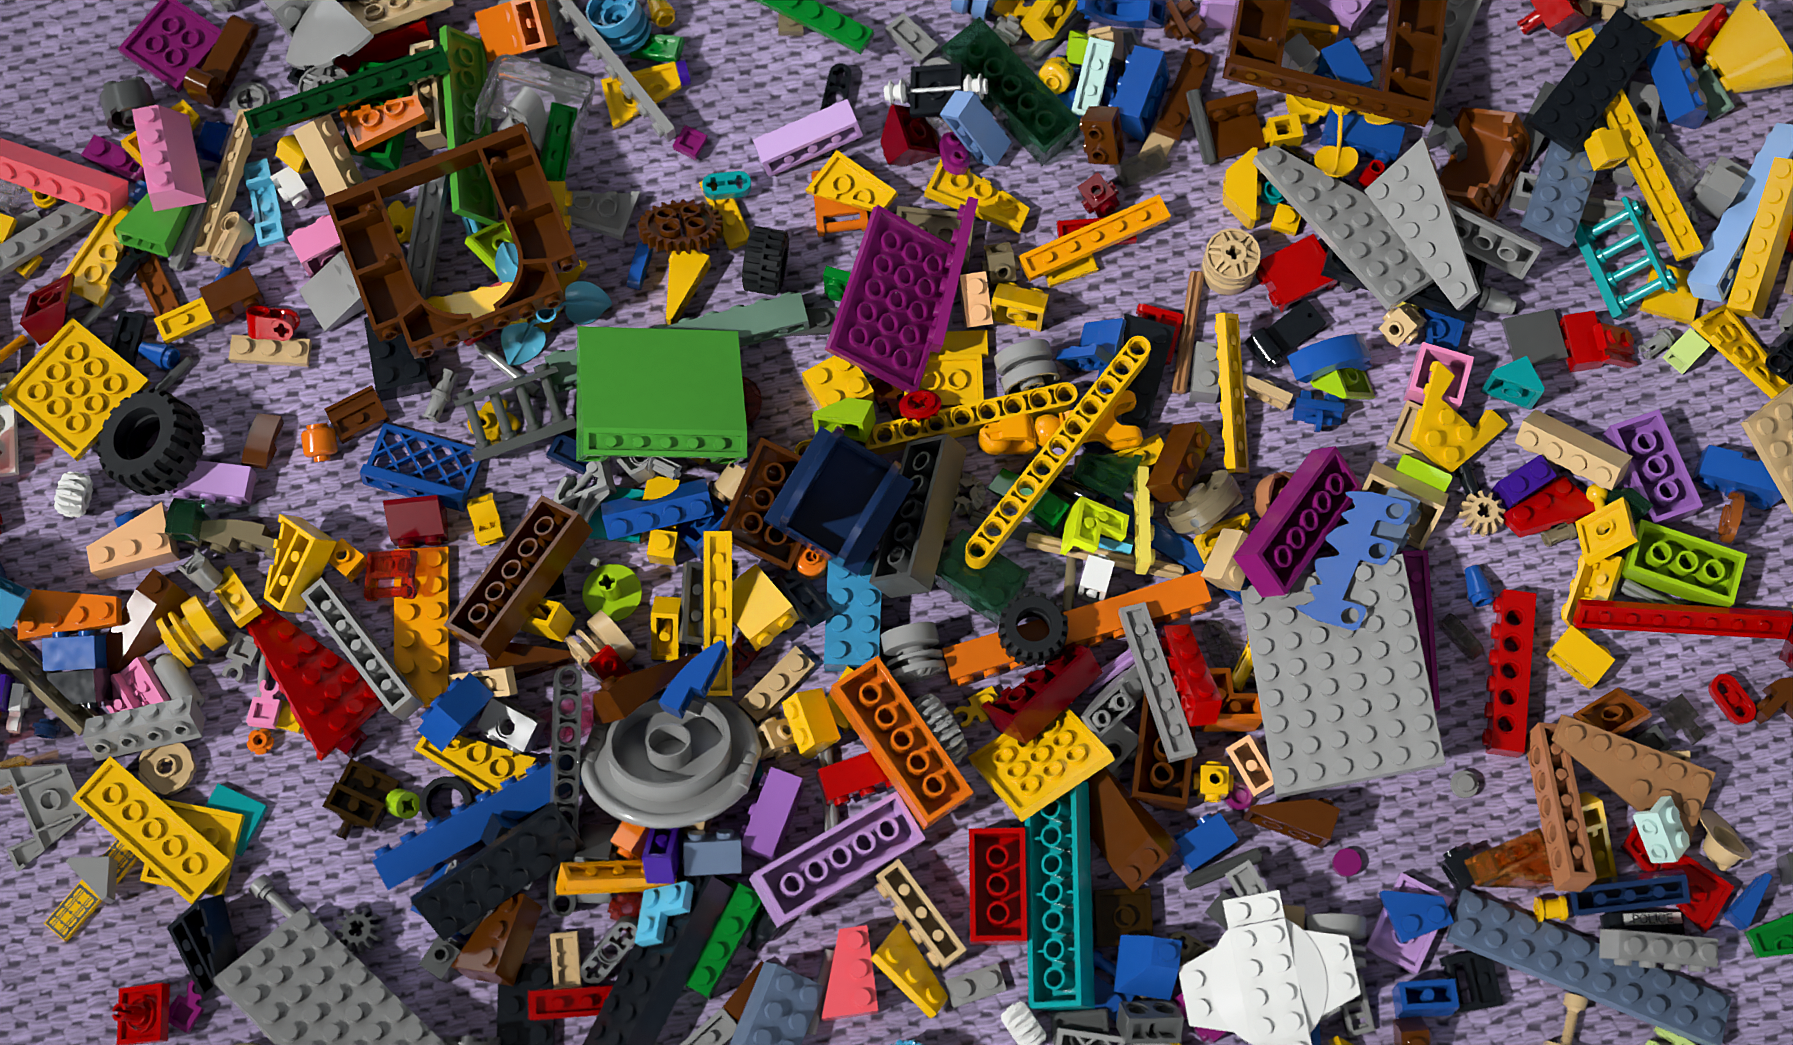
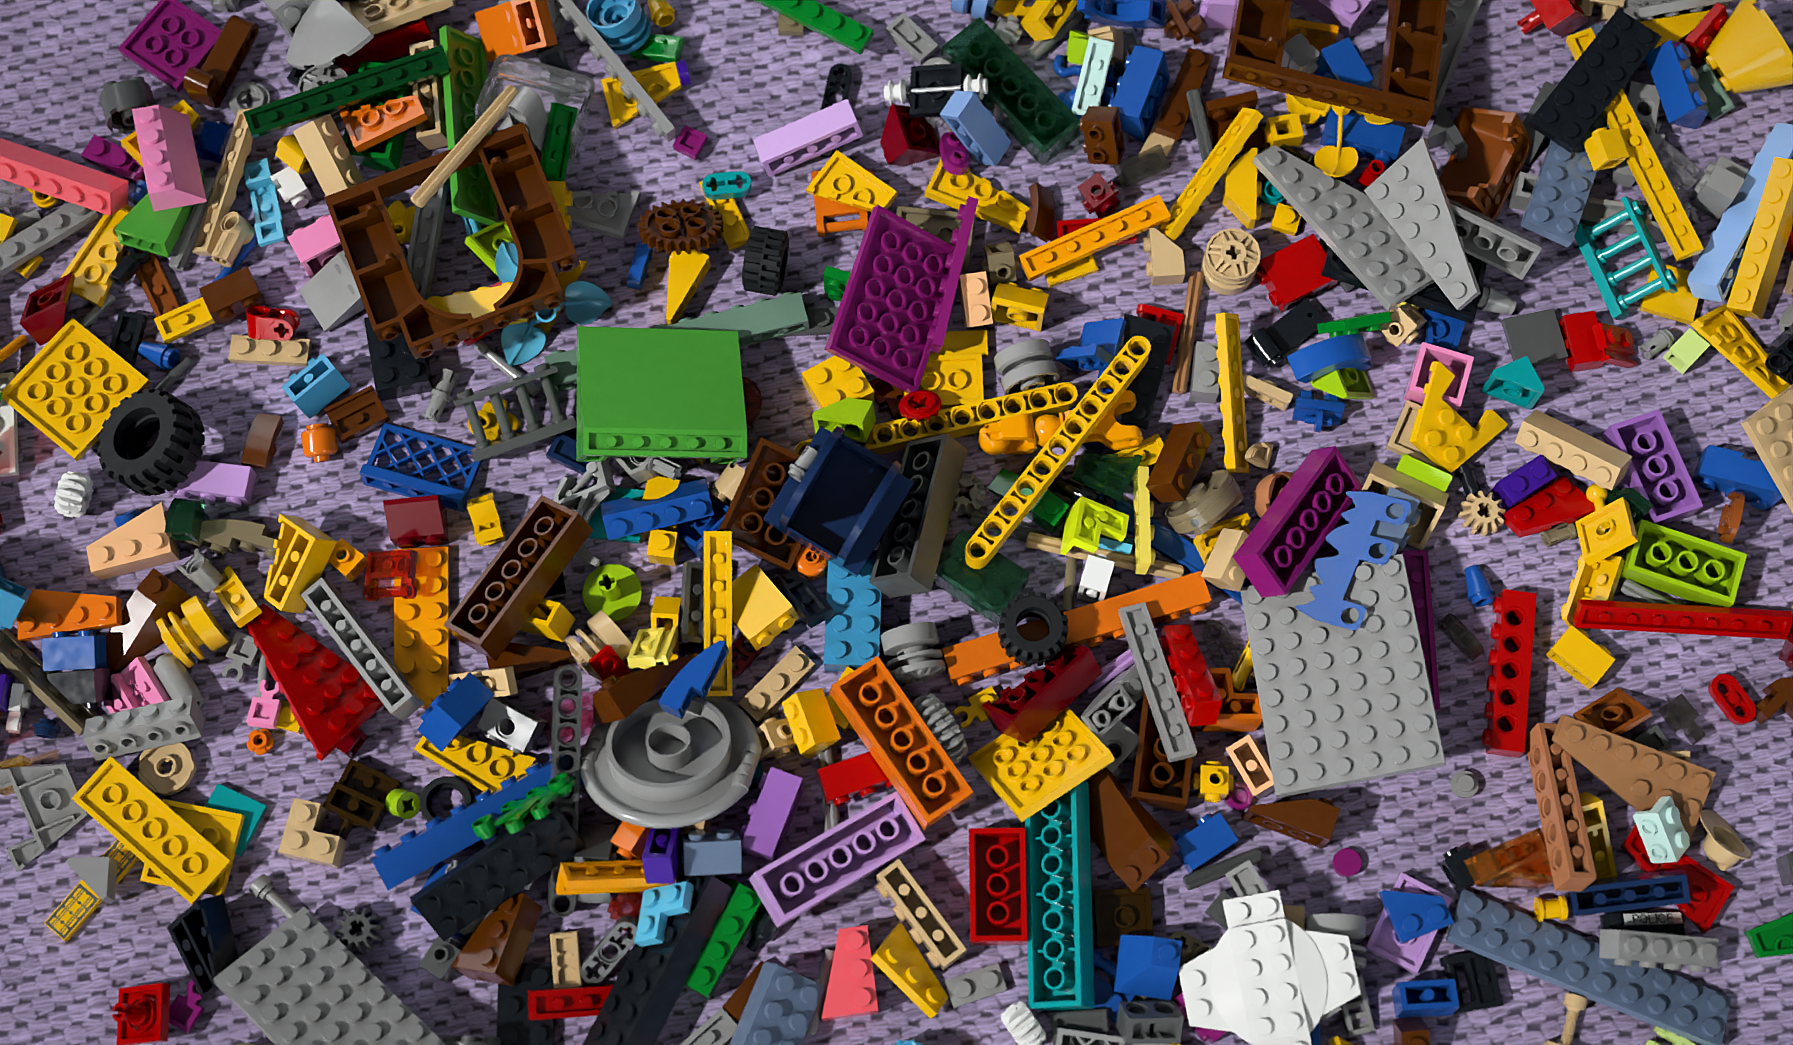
yellow head [1038,57,1074,95] -> none
blue slope [1723,873,1772,931] -> none
none -> tan brick [278,798,347,869]
none -> dark azure brick [282,353,351,419]
none -> tan axle [410,85,519,208]
none -> green plant [471,773,575,840]
none -> light yellow plate [627,626,679,669]
none -> light grey pin [788,446,818,482]
none -> reddish brown slope [1025,182,1055,243]
none -> tan slope [1143,227,1185,286]
none -> yellow plate [1156,107,1264,242]
none -> tan tile [1244,442,1274,469]
none -> green plate [1317,311,1391,338]

